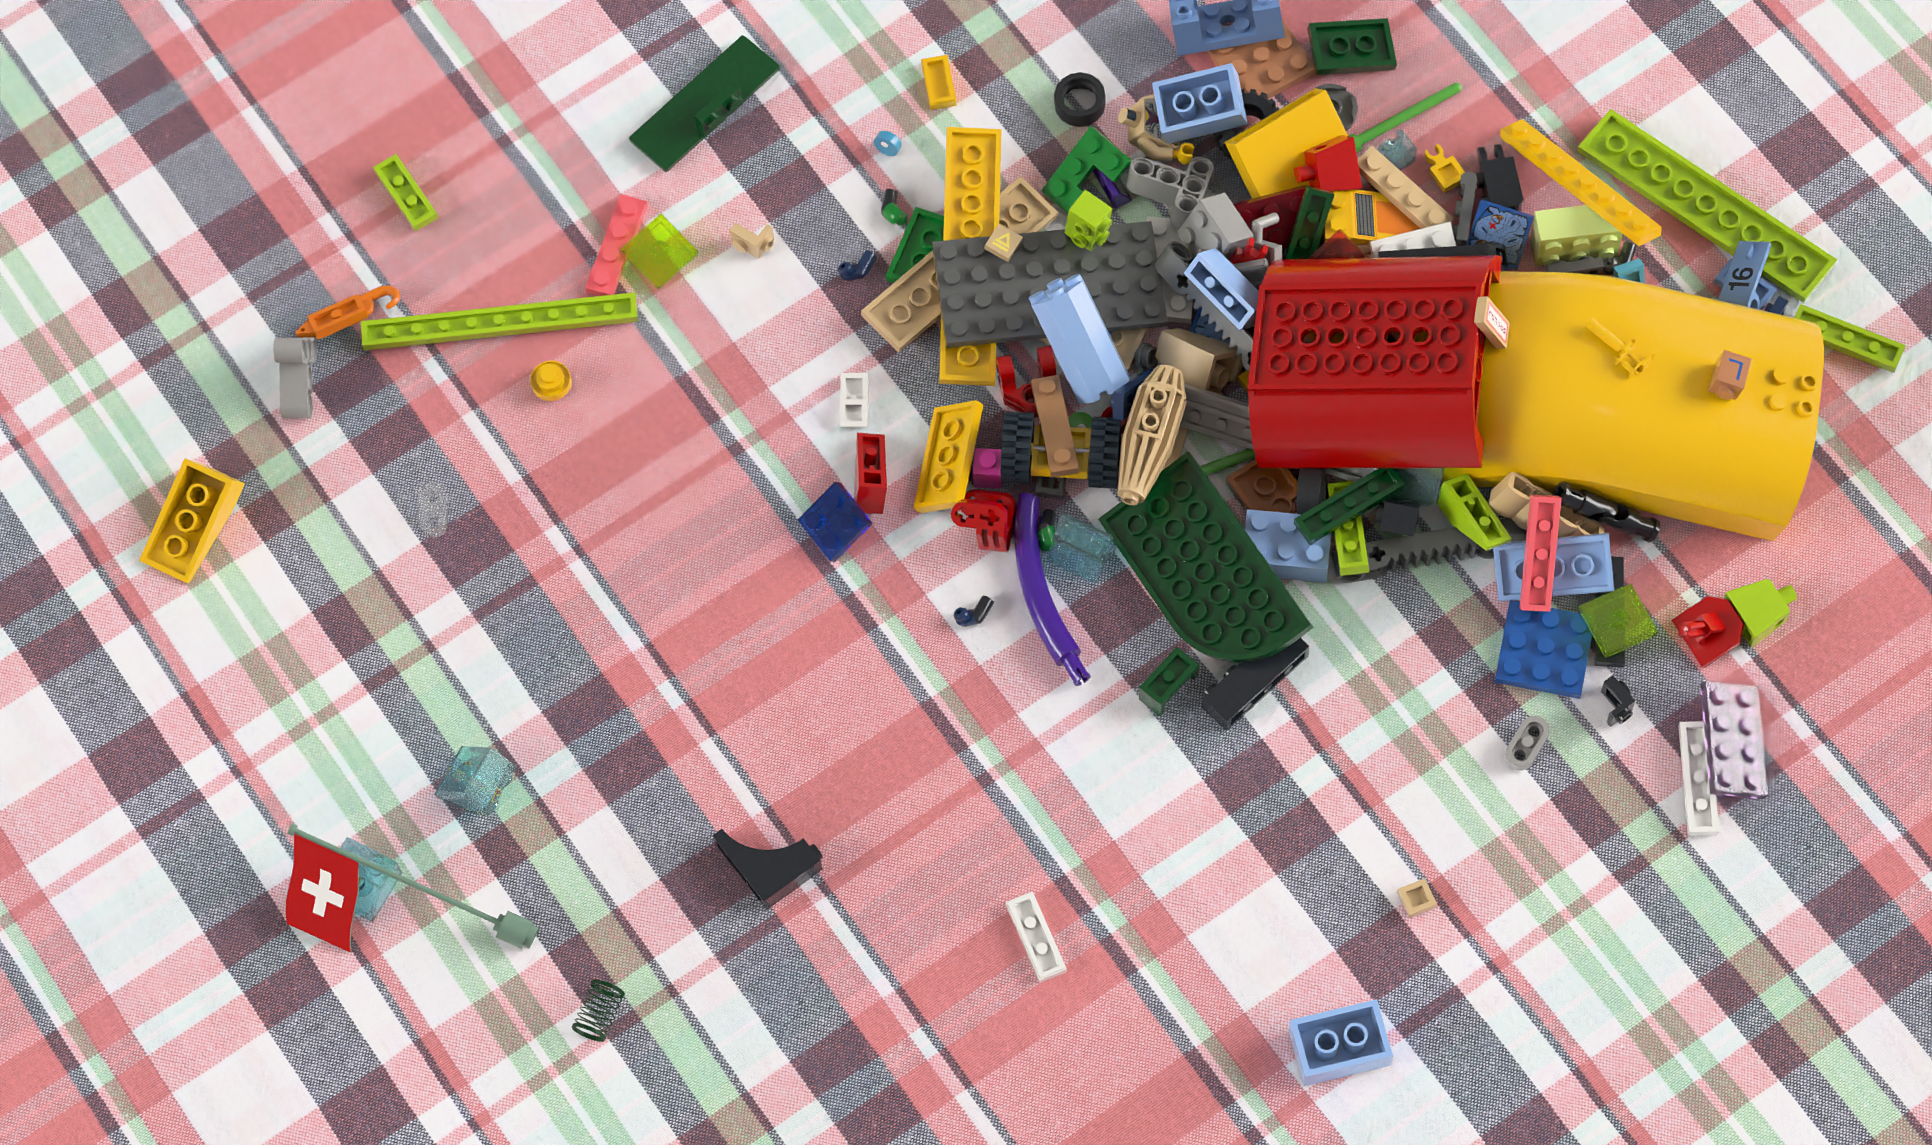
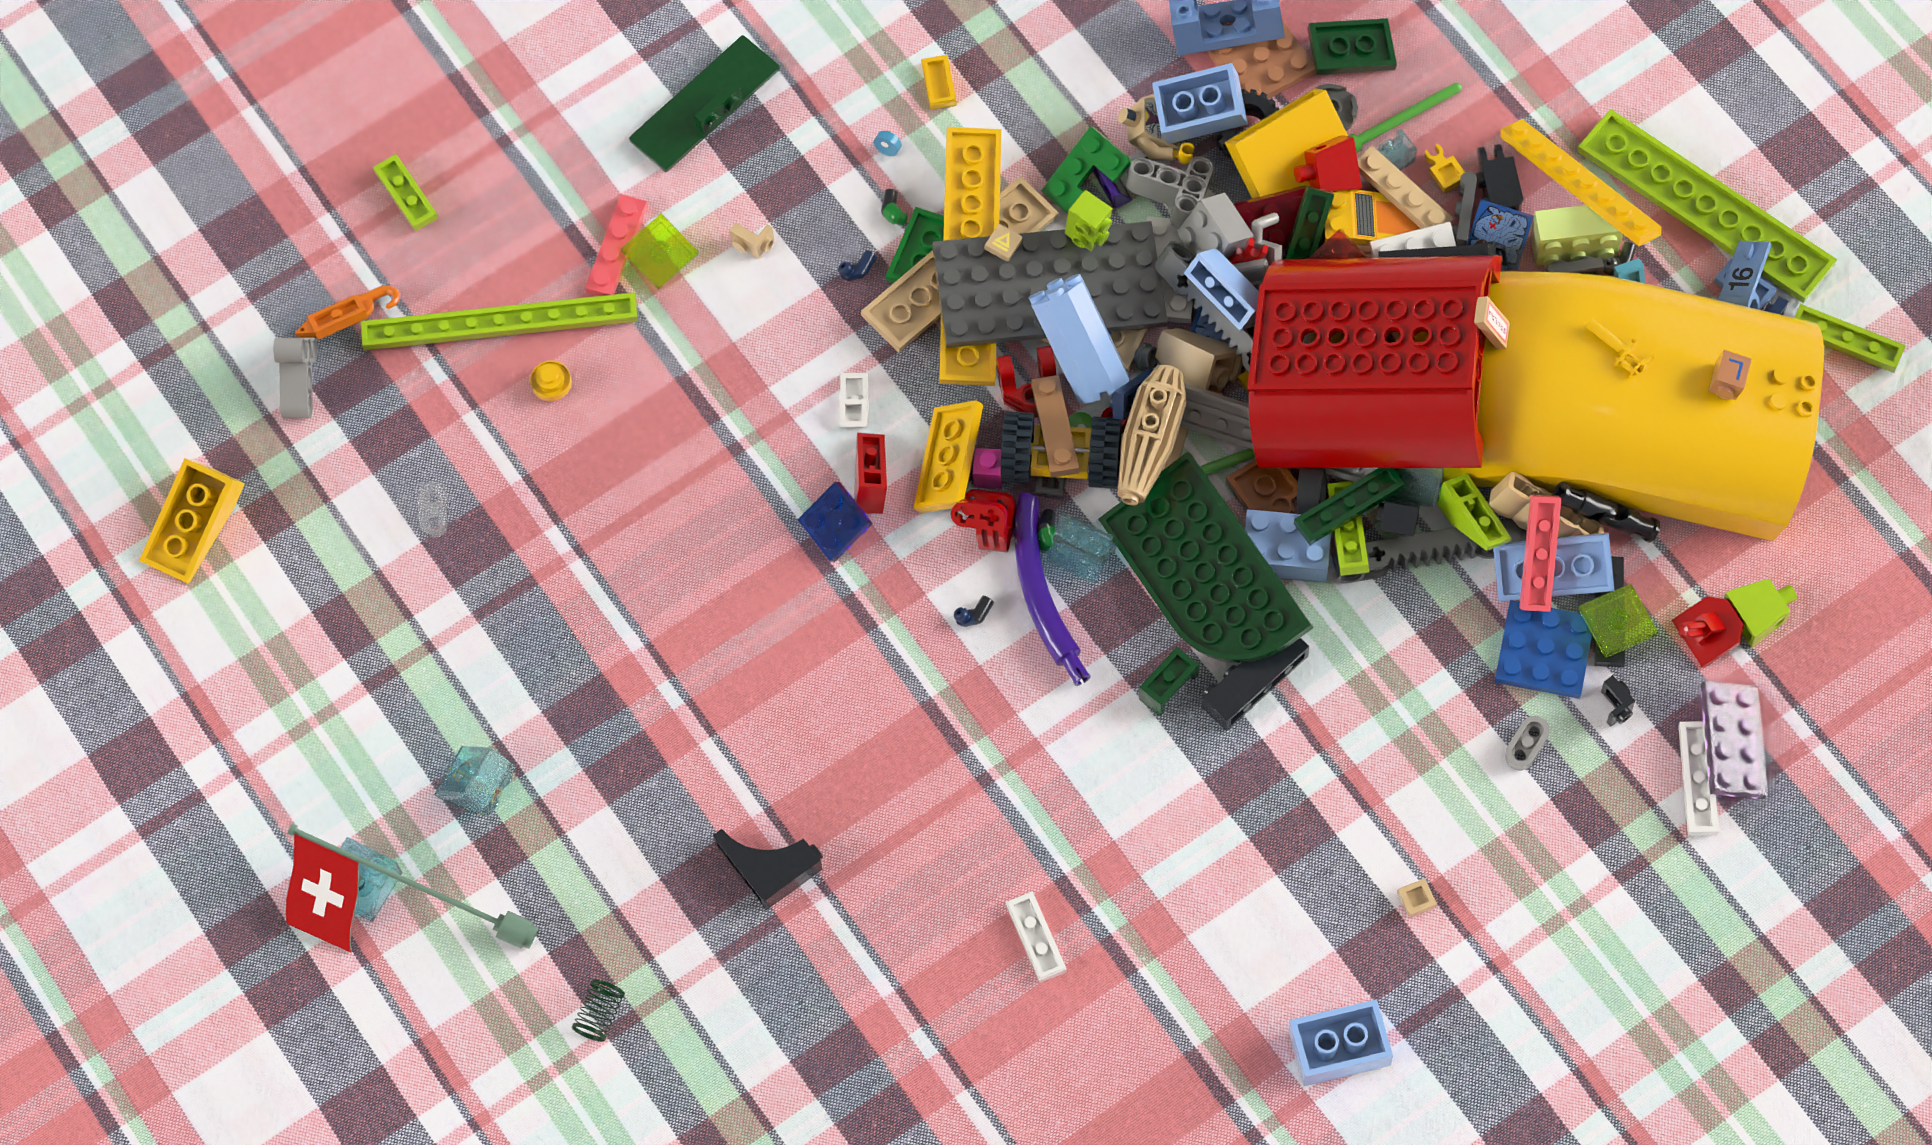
black tyre [1054,72,1106,127] -> none

